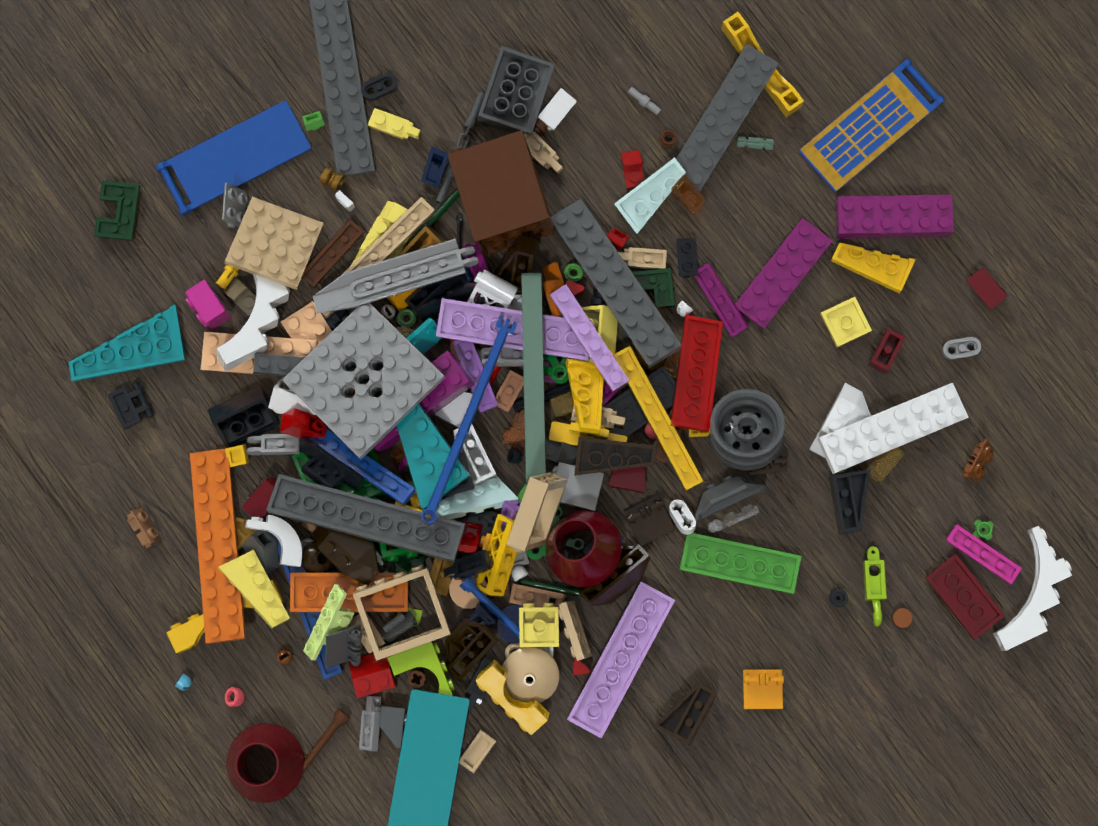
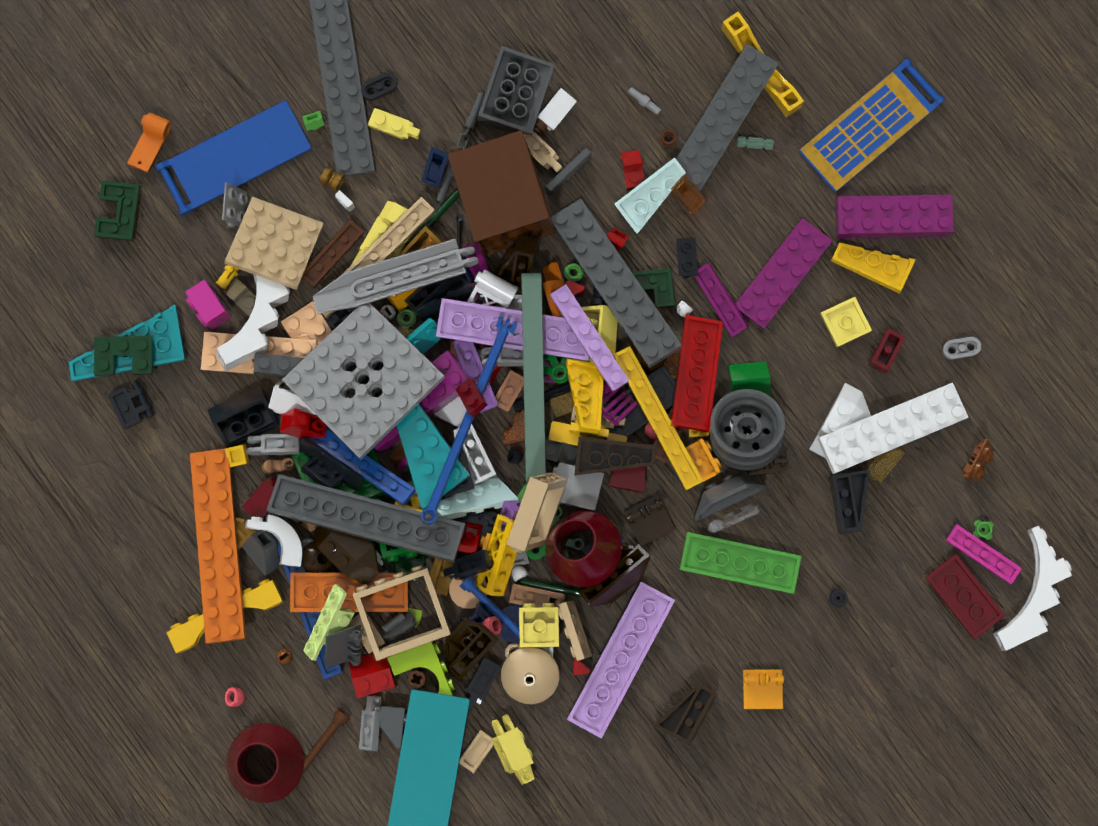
medium nougat hinge [127,508,161,549] -> none
medium azure hinge [175,673,192,691] -> none
light yellow wing [218,550,290,629] -> none
yellow arch [476,659,550,735] -> none
tan hinge [618,247,667,270] -> none
white beam [669,500,696,535] -> none
lime piece [863,546,887,627] -> none
dark orange tile [892,608,913,628] -> none
dark red hinge [966,267,1007,310] -> none
none -> dark green plate [94,336,153,376]
none -> orange door [127,112,172,173]
none -> medium nougat piece [262,458,294,474]
none -> dark red plate [456,377,488,417]
none -> coral piece [483,616,502,636]
none -> light yellow hinge [491,715,534,785]
none -> dark grey tile [545,148,591,195]
none -> magenta tile [601,391,638,426]
none -> light orange bracket [686,438,721,484]
none -> green slope [728,361,770,396]

